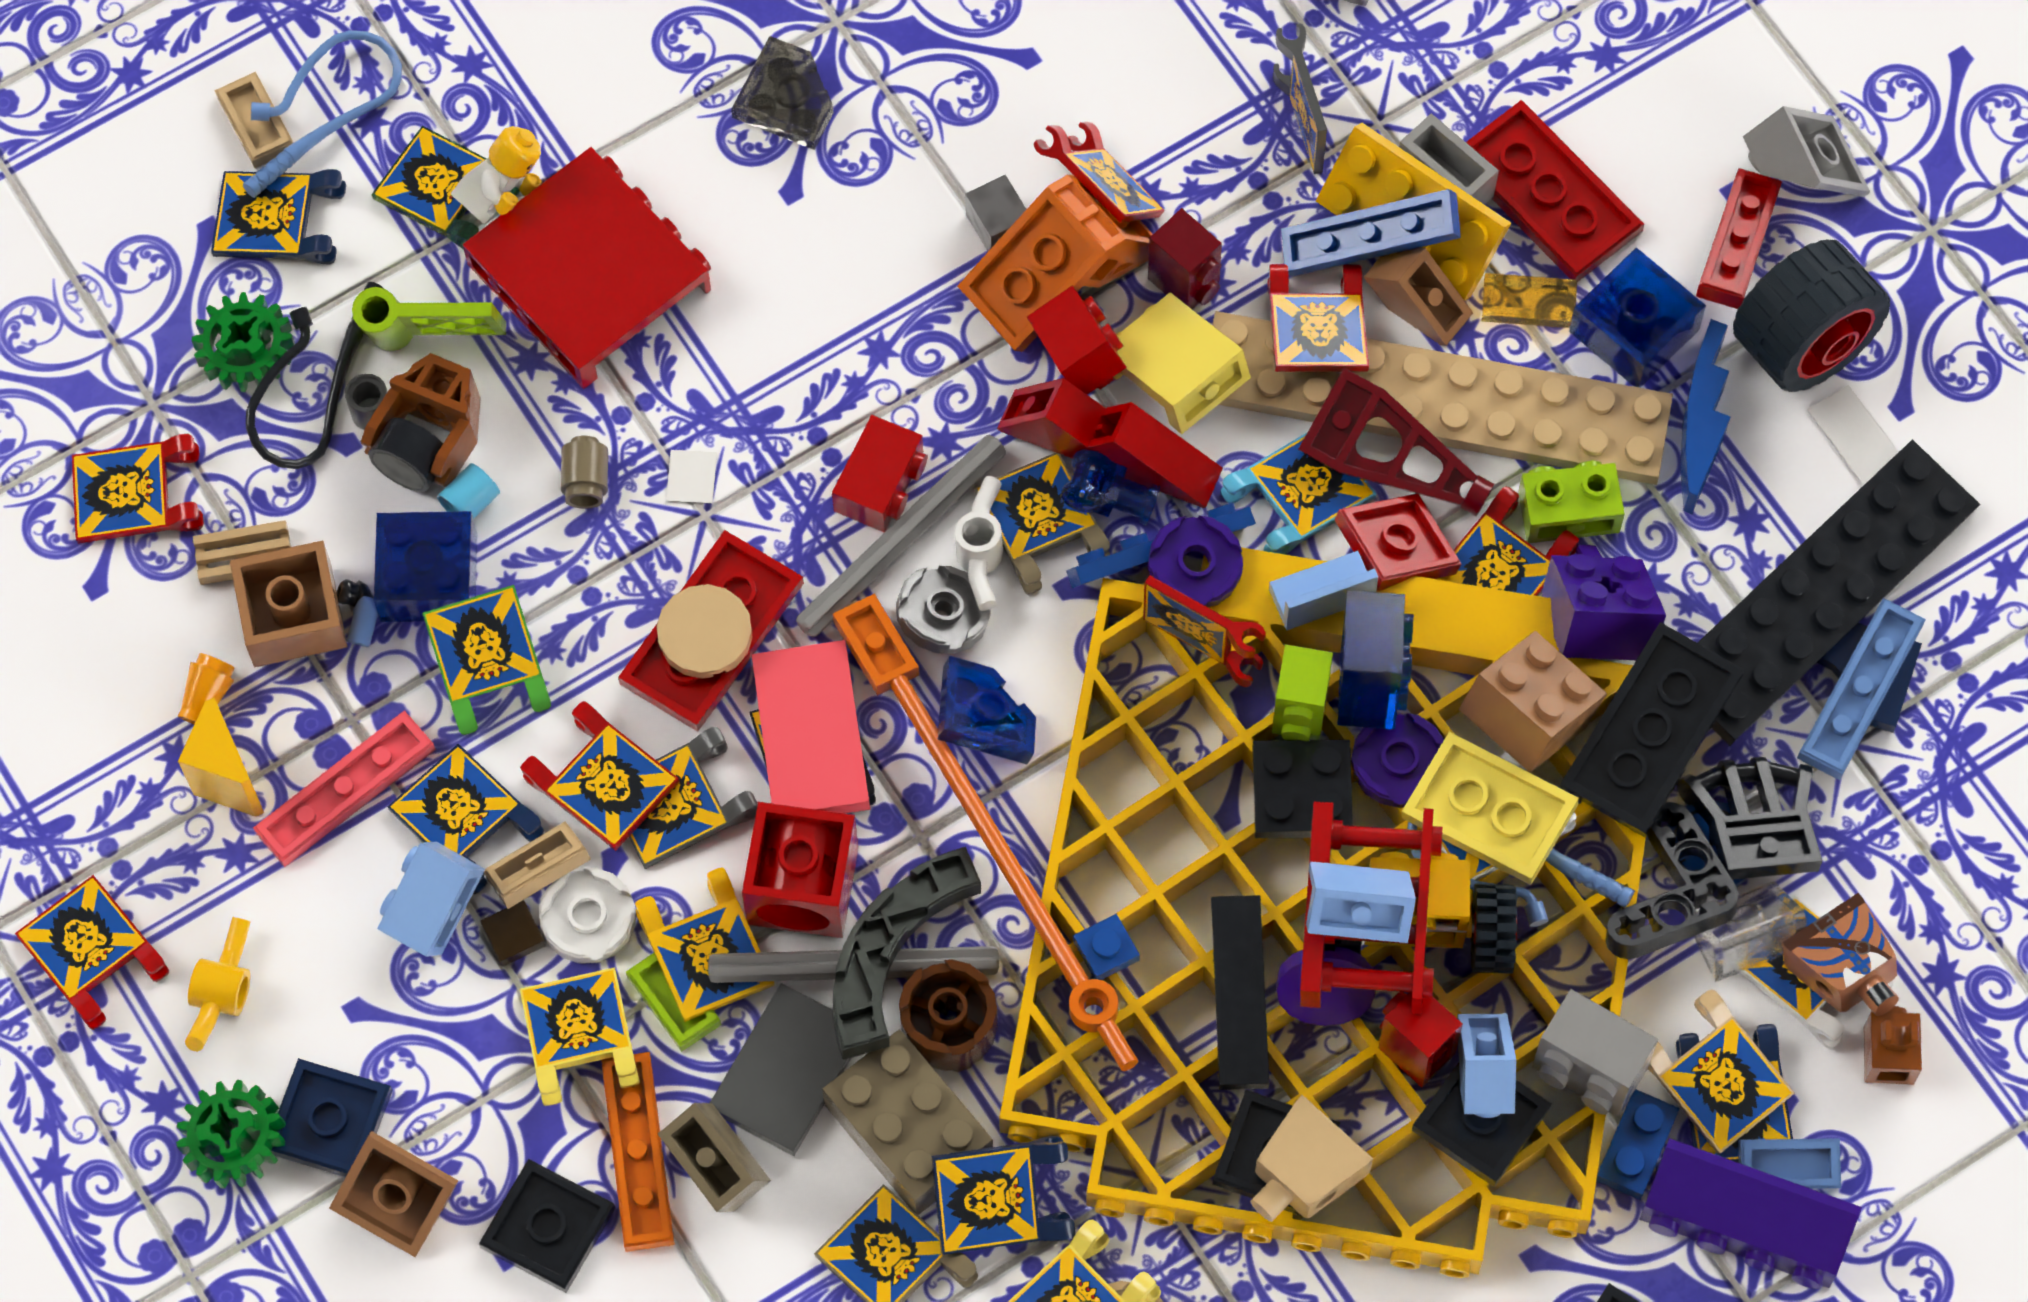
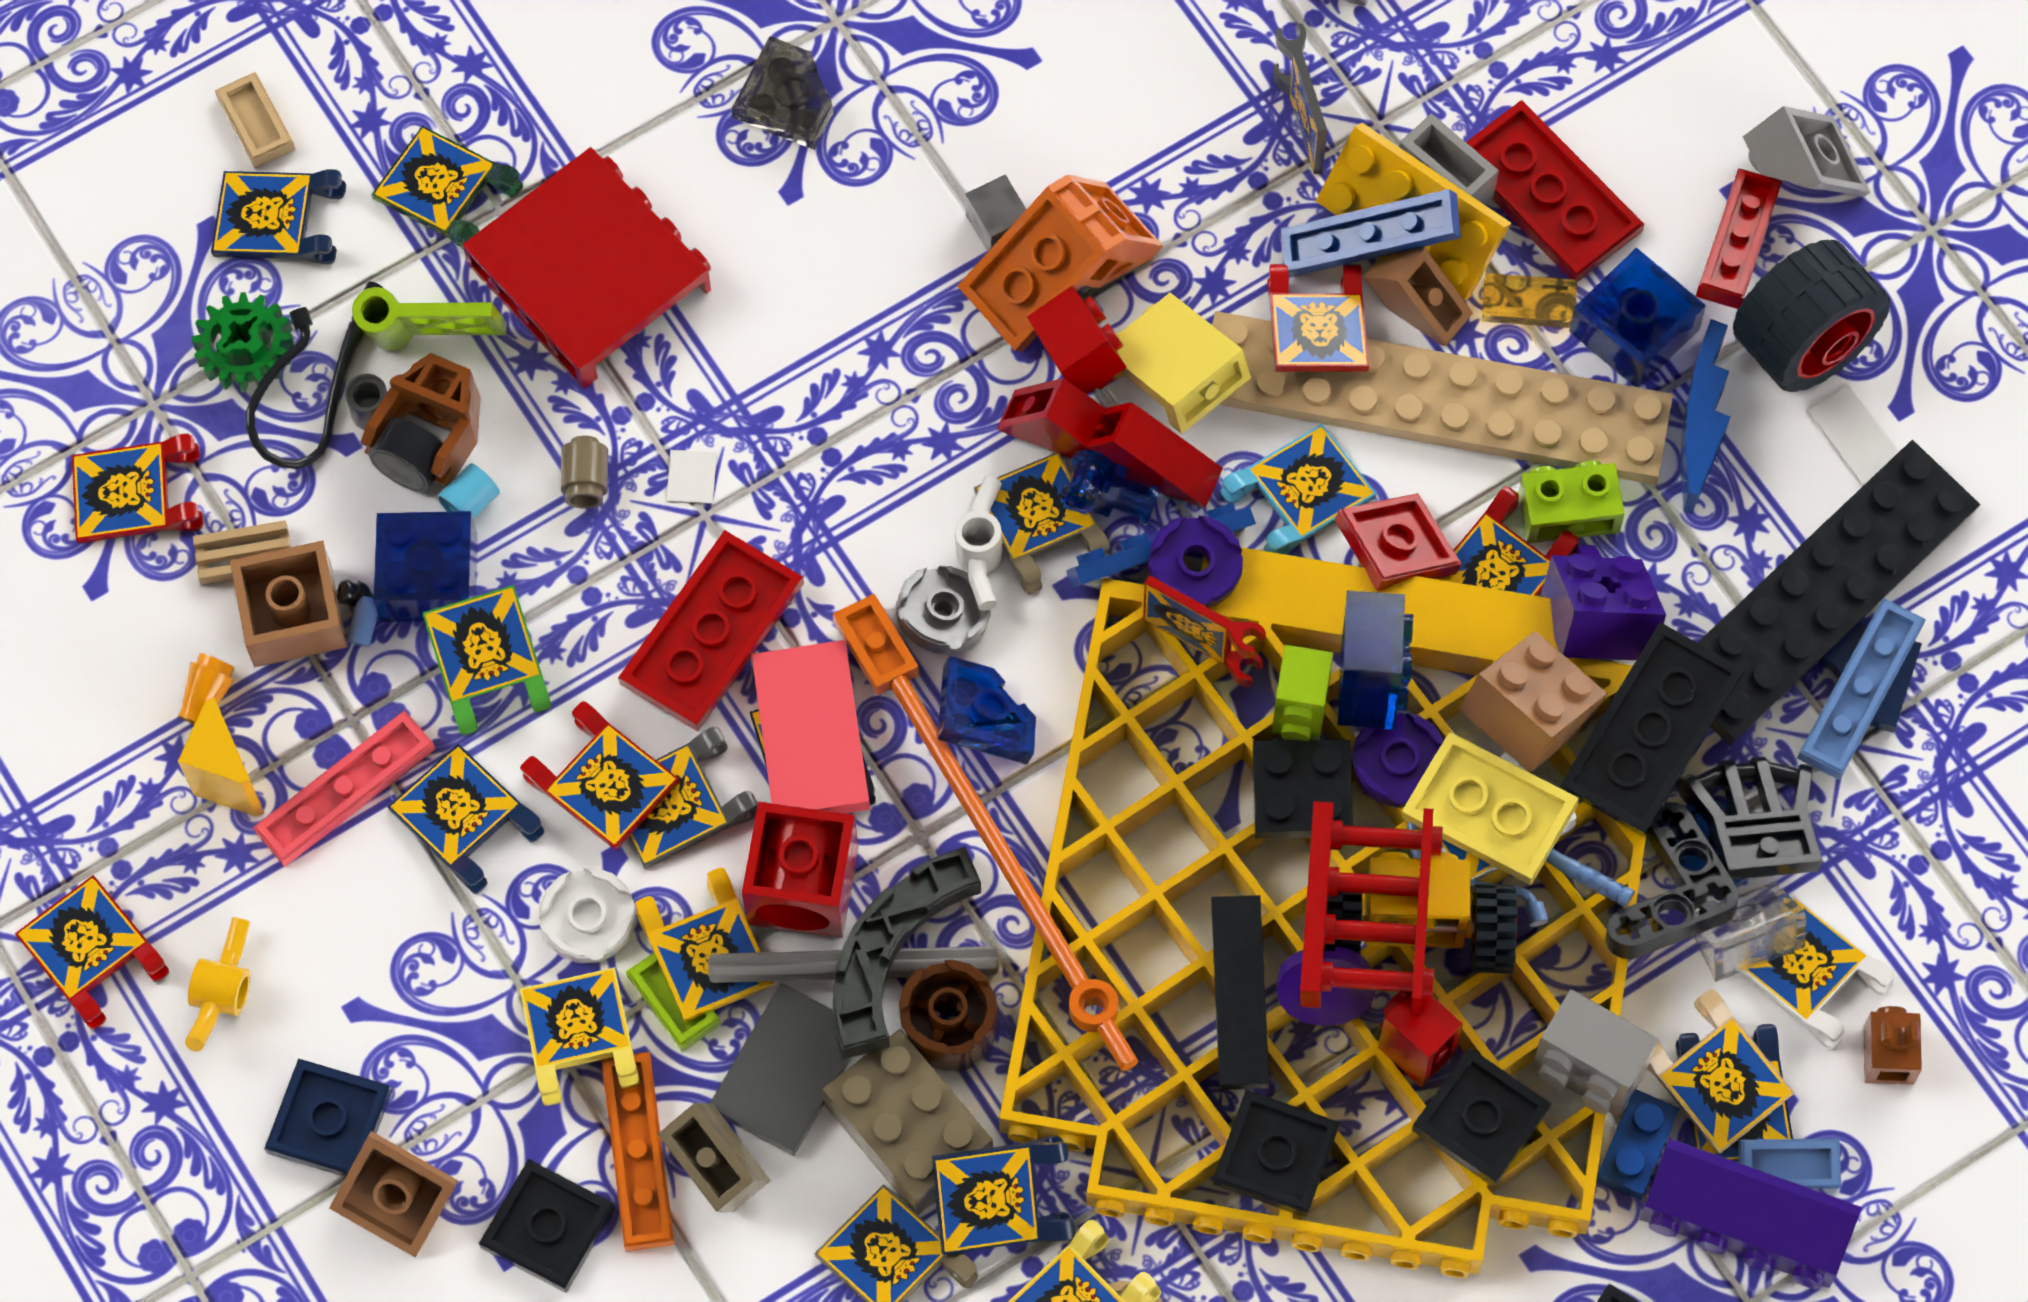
green gear [176,1080,286,1189] -> none
medium blue piece [243,30,402,198] -> none
light blue brick [377,842,485,957] -> none
piece [451,126,542,225] -> none
dark brown tile [480,900,546,967] -> none
tan tile [484,821,591,909] -> none
tan tile [657,584,753,679] -> none
light grey axle [796,434,1006,638] -> none
red brick [832,414,928,532] -> none
flag [1033,121,1165,223] -> none
blue plate [1073,913,1140,980] -> none
dark red brick [1148,208,1222,309] -> none
tan torso [1250,1095,1373,1222] -> none
light blue panel [1269,551,1378,631] -> none
dark red plate [1298,368,1495,517] -> none
light blue panel [1306,861,1416,943] -> none
light blue slope [1457,1013,1516,1118] -> none
torso [1782,893,1899,1016] -> none

